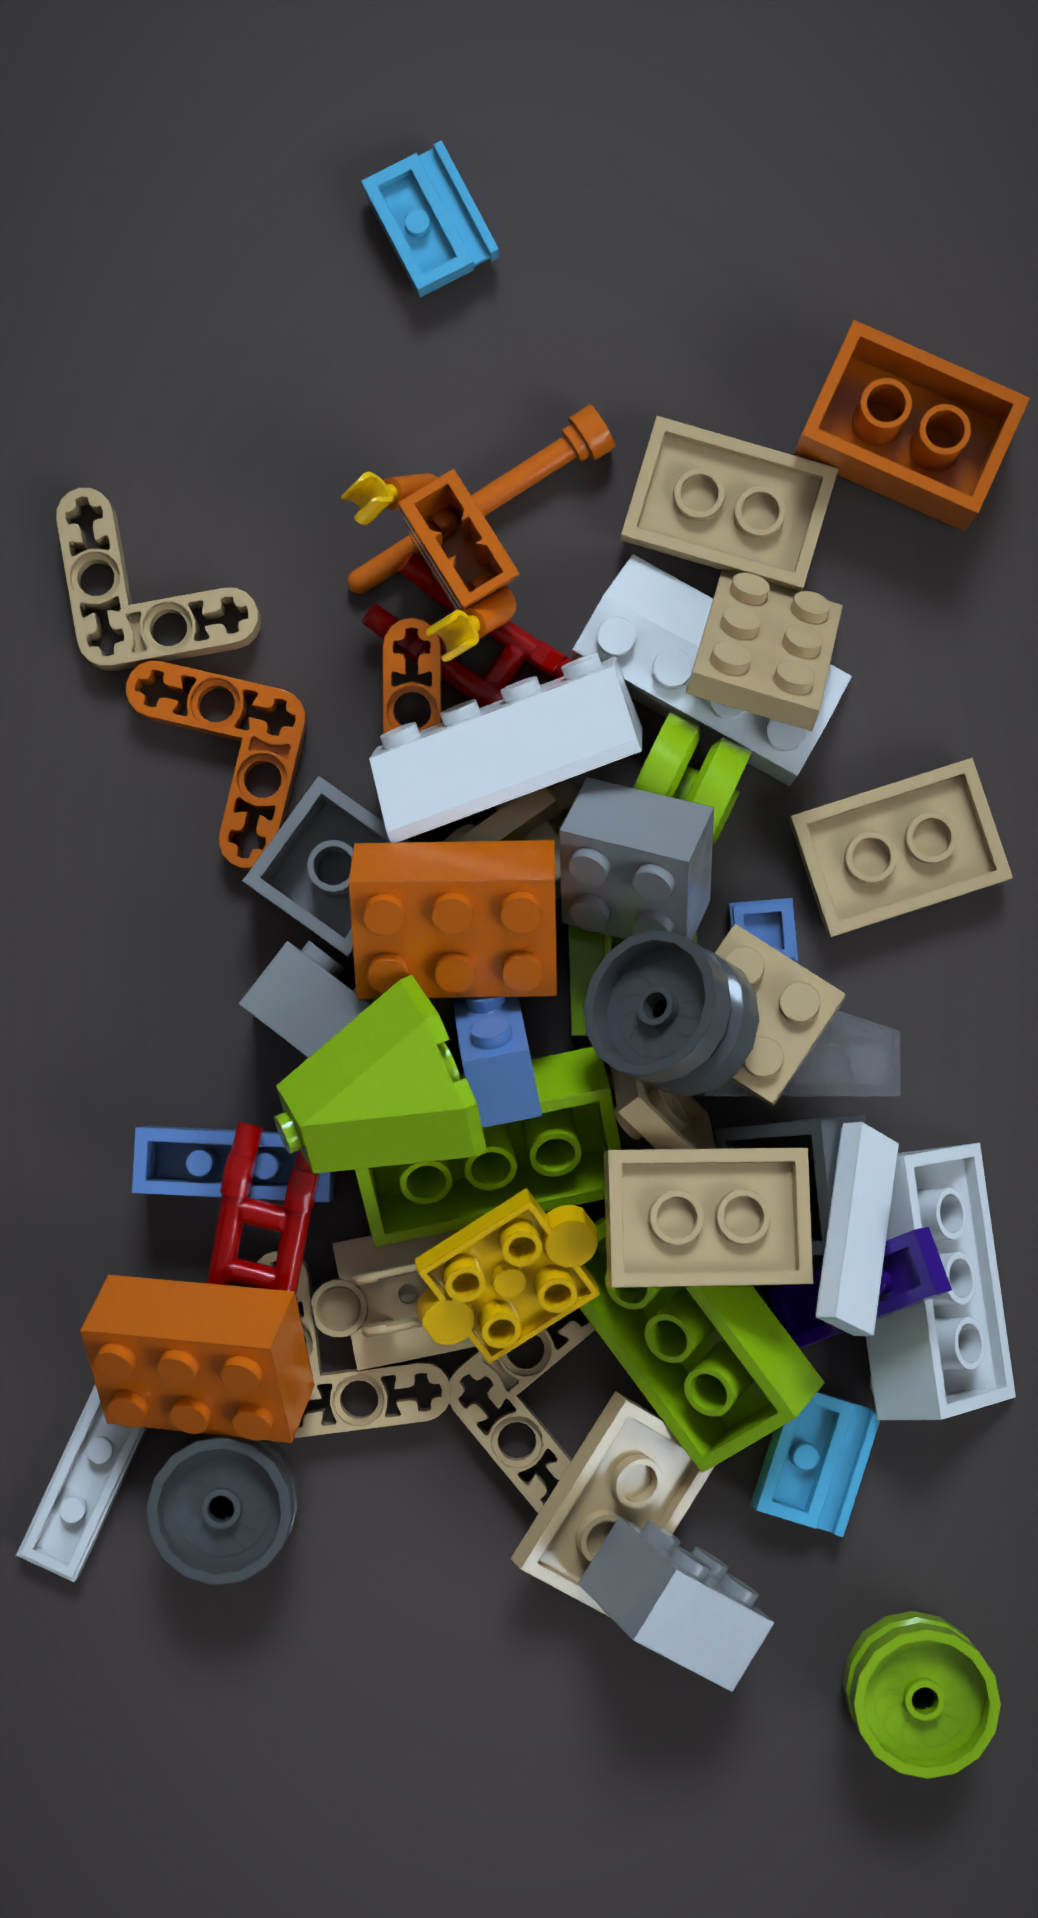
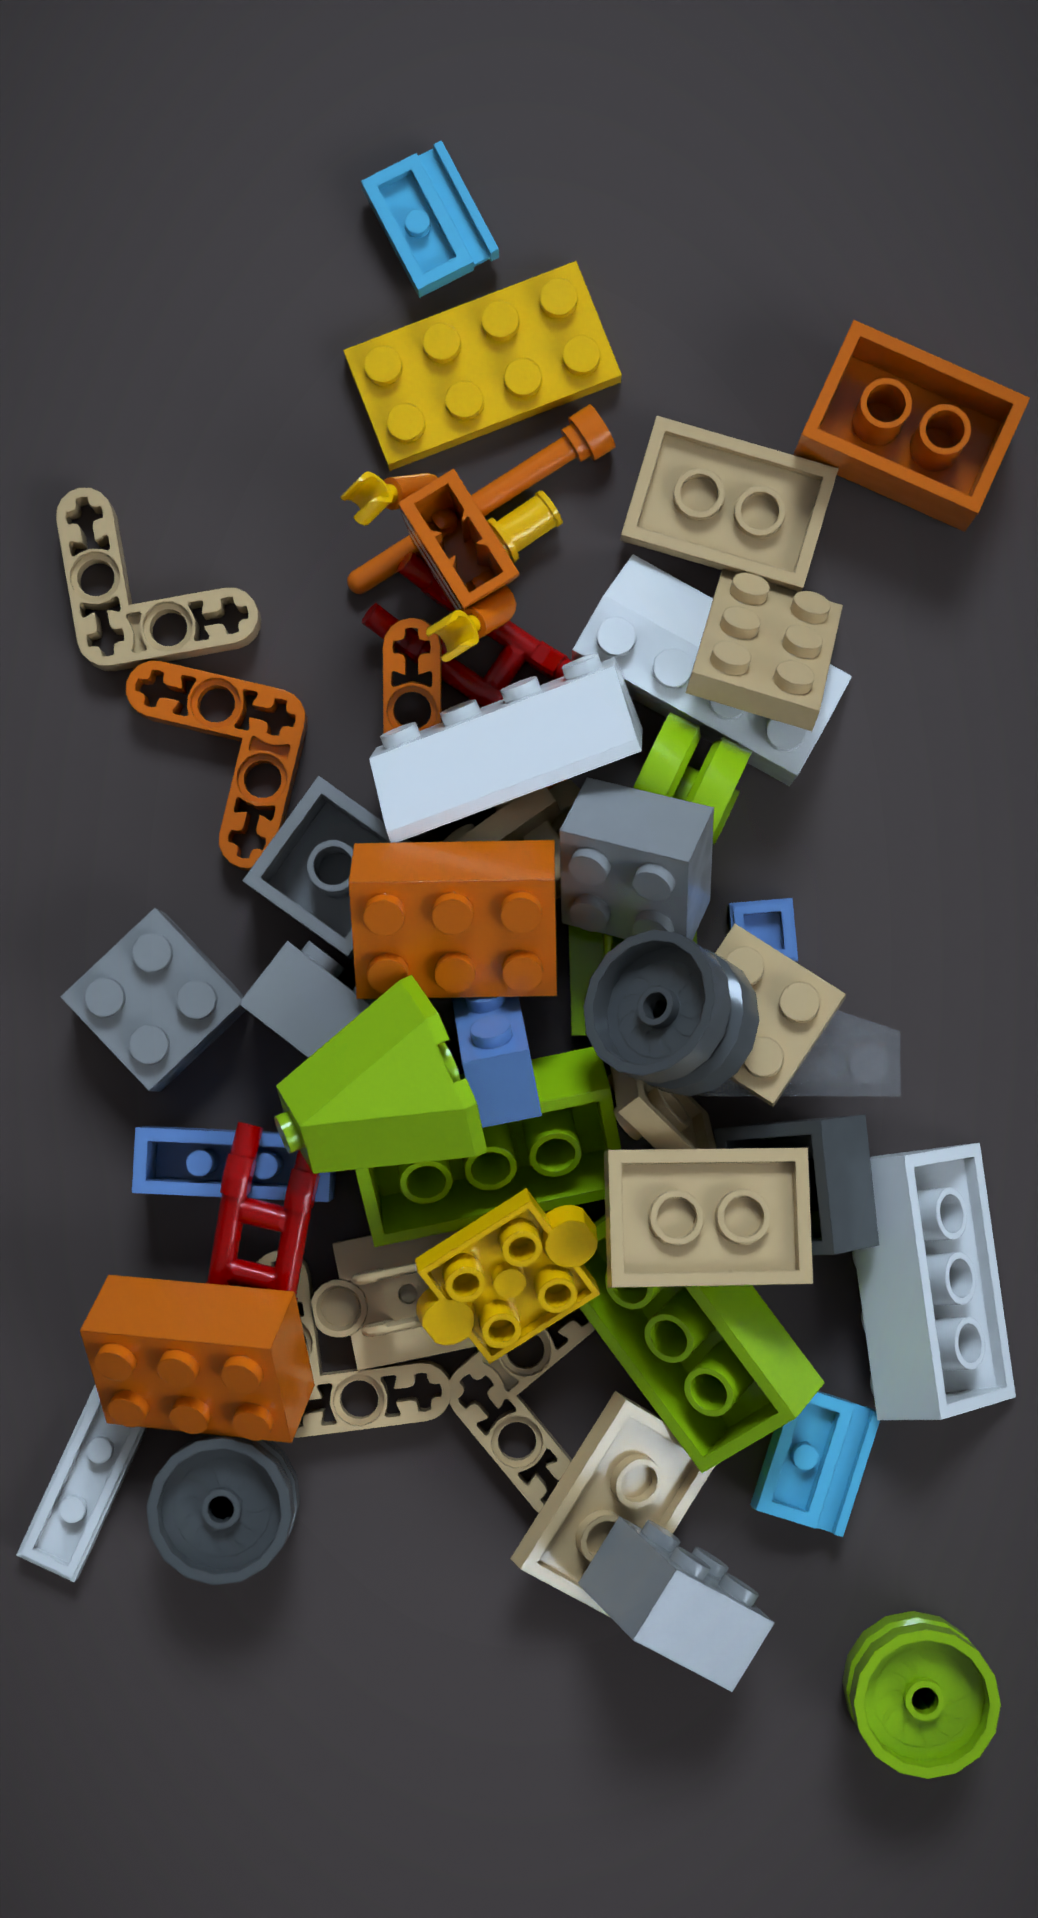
dark purple plate [767,1227,952,1349] -> none
tan plate [788,757,1013,939] -> none
white tile [816,1122,899,1336] -> none
none -> light grey brick [60,908,246,1092]
none -> yellow plate [343,261,622,471]
none -> yellow pin [487,490,563,563]

